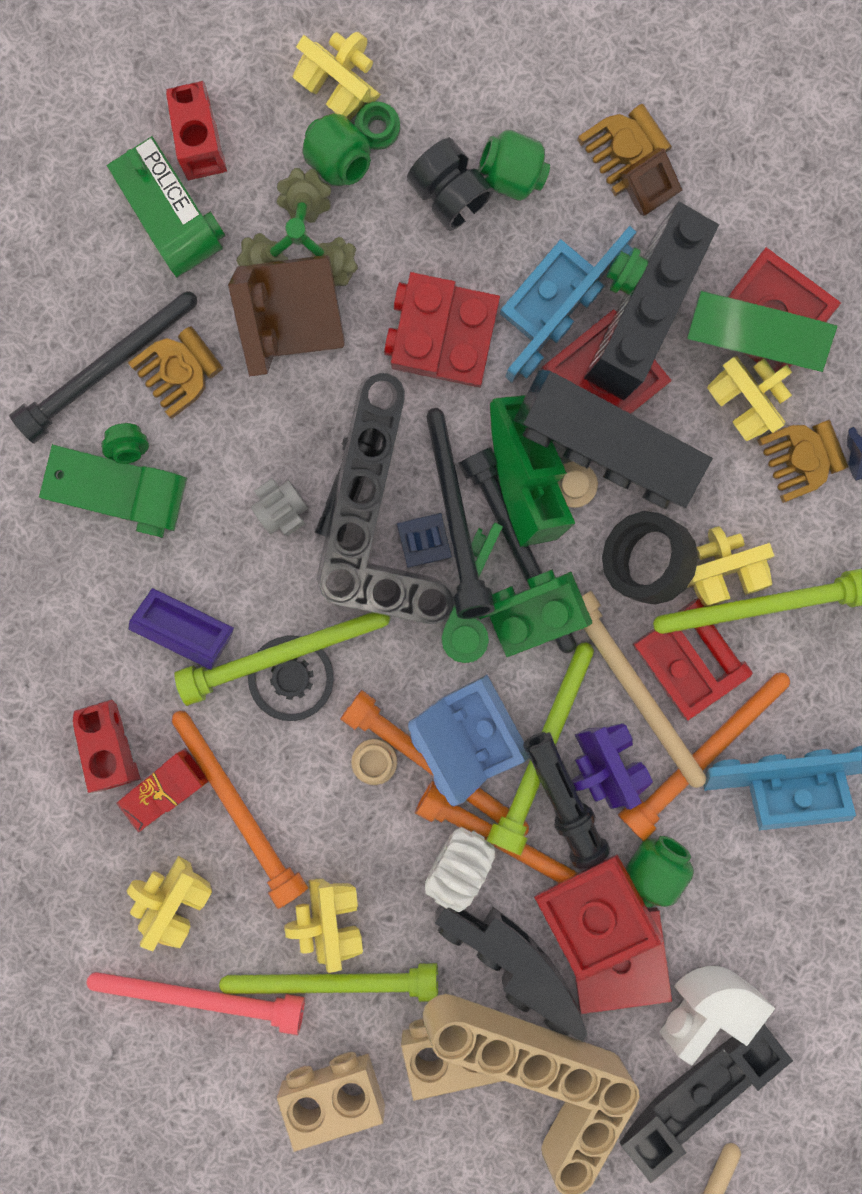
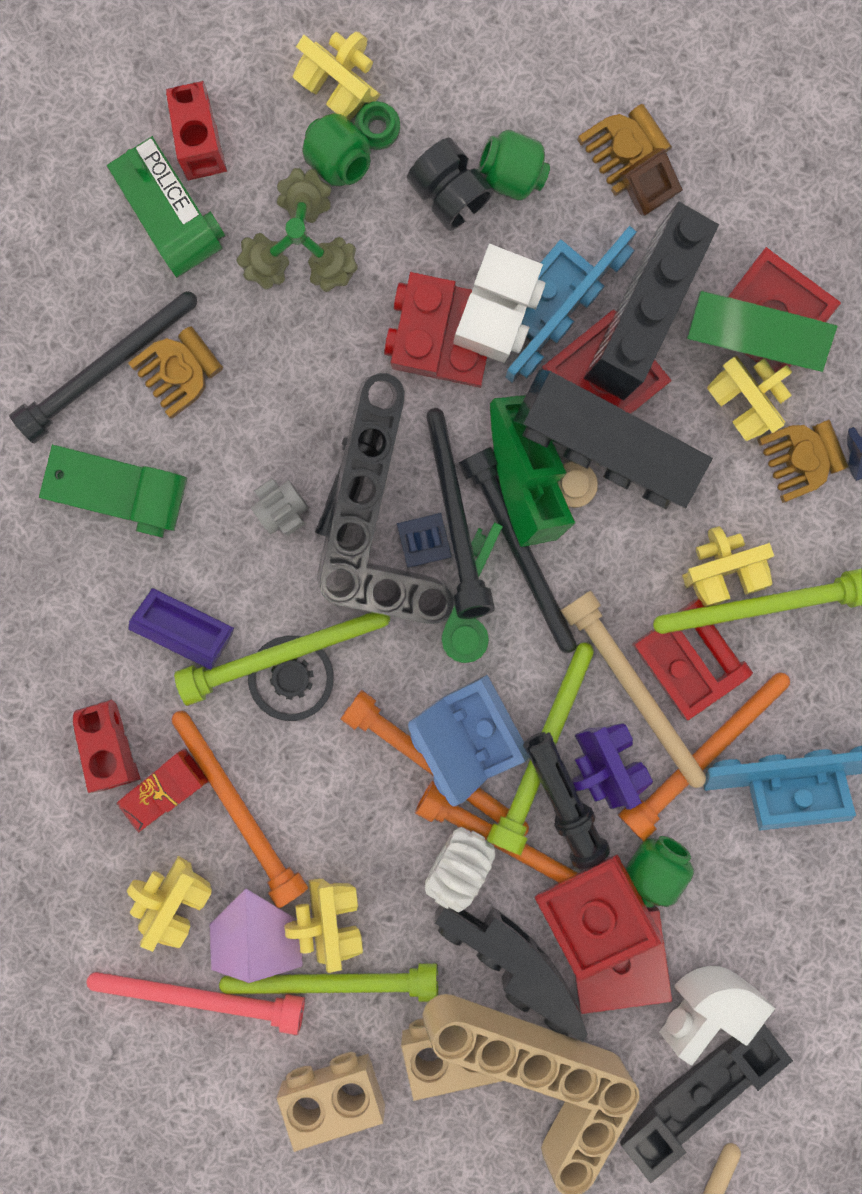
green plate [101,423,149,464] -> none
reddish brown bracket [228,255,345,377] -> none
tan plate [351,739,397,785] -> none
green bracket [479,569,593,657] -> none
black tyre [602,511,698,605] -> none
green plate [606,247,649,295] -> none
none -> lavender slope [210,889,303,983]
none -> white piece [453,244,546,363]

